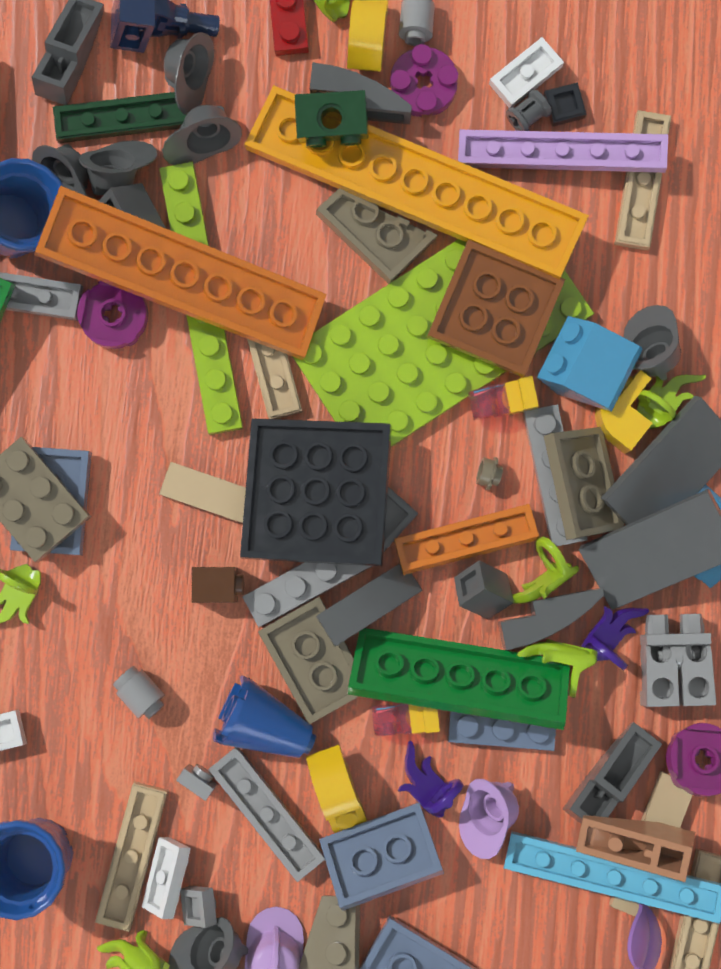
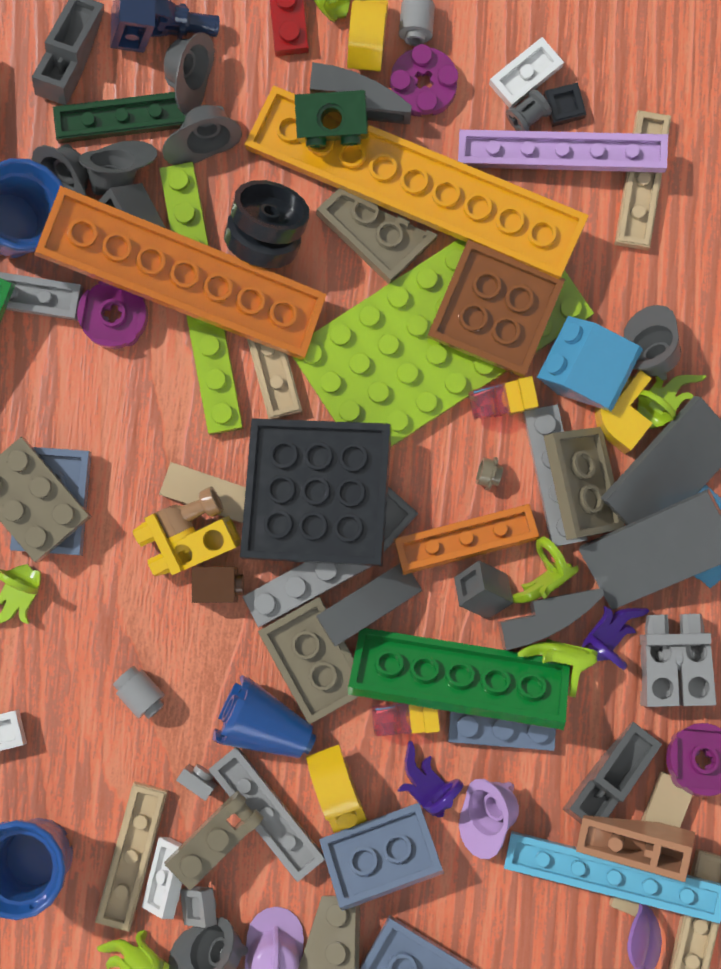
none -> yellow hips [133,486,241,576]
none -> dark tan plate [164,791,264,890]
none -> black wheel [224,180,309,268]

